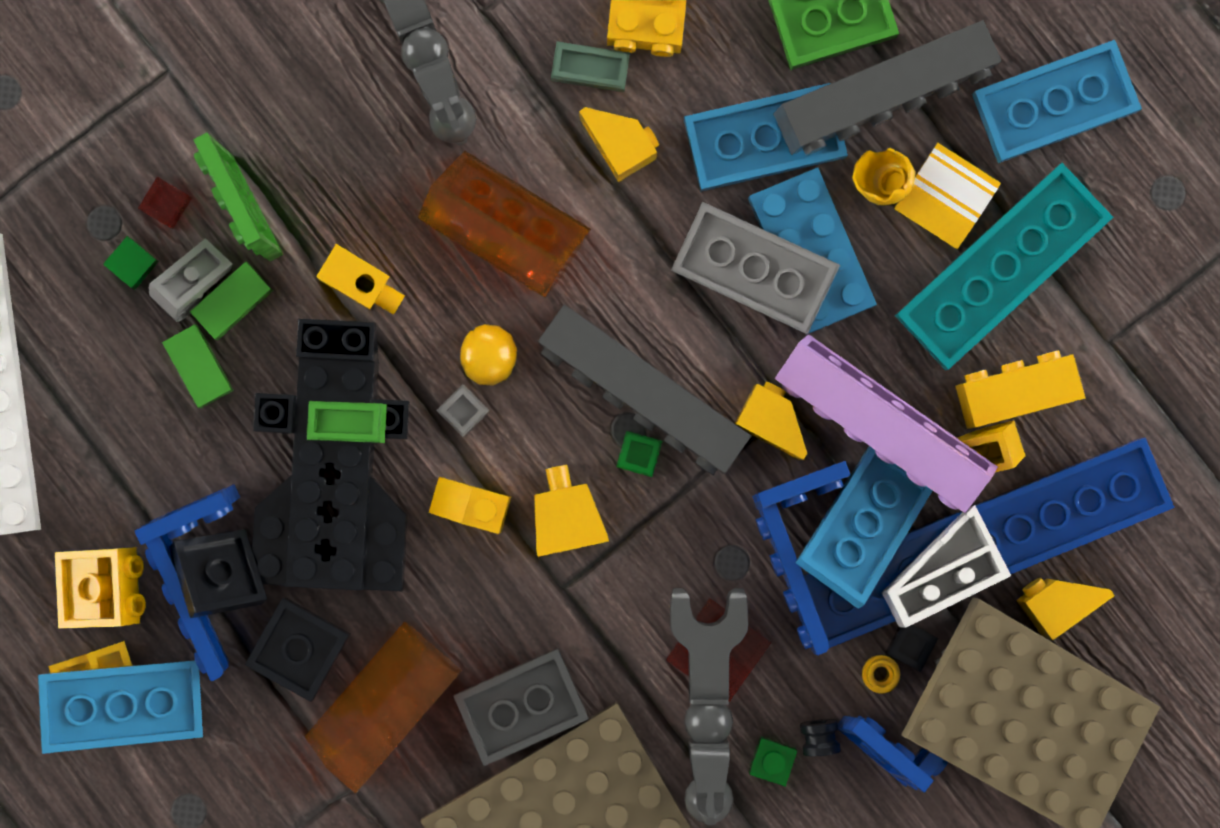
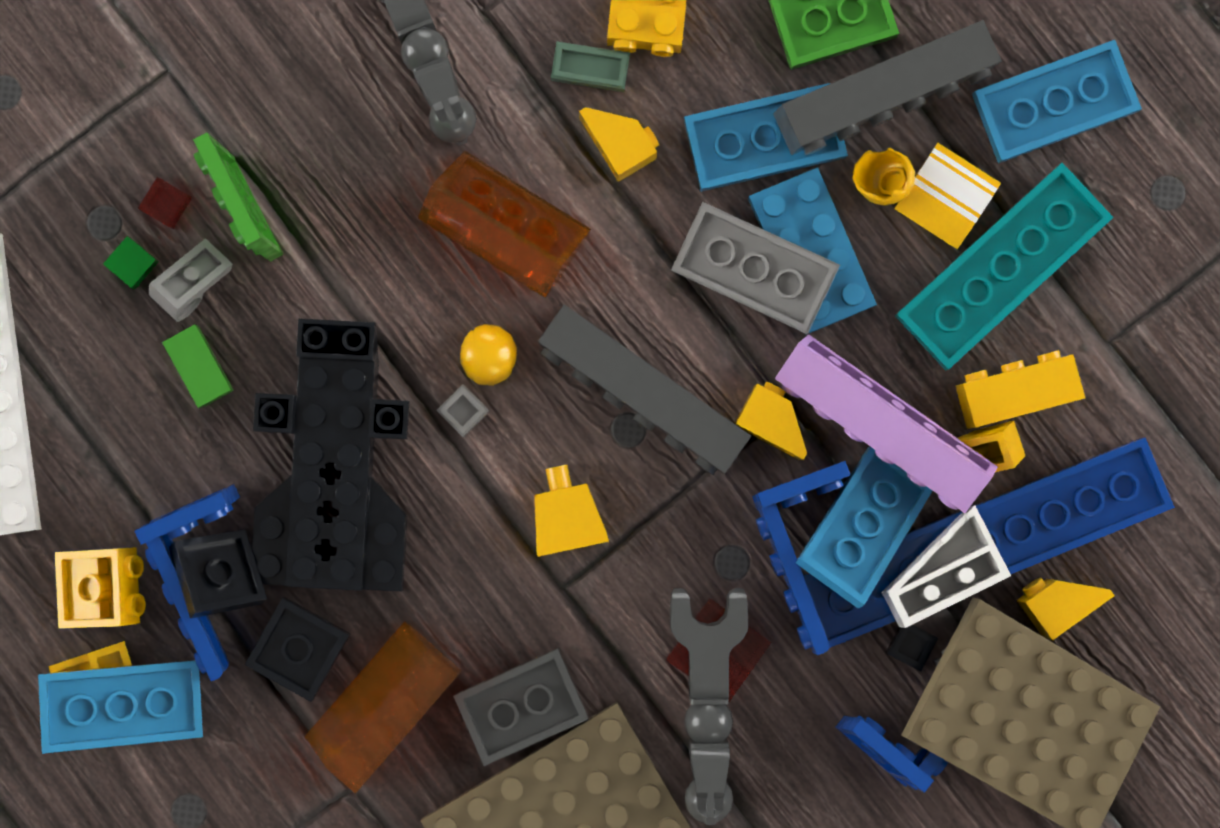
bright green tile [190,262,274,341] -> none
bright green tile [307,401,387,443] -> none
yellow torso [316,244,405,315] -> none
yellow slope [429,477,511,534] -> none
green tile [616,431,662,477] -> none
green plate [748,736,798,787] -> none
black wheel [800,719,841,757] -> none
yellow plate [862,655,900,694] -> none

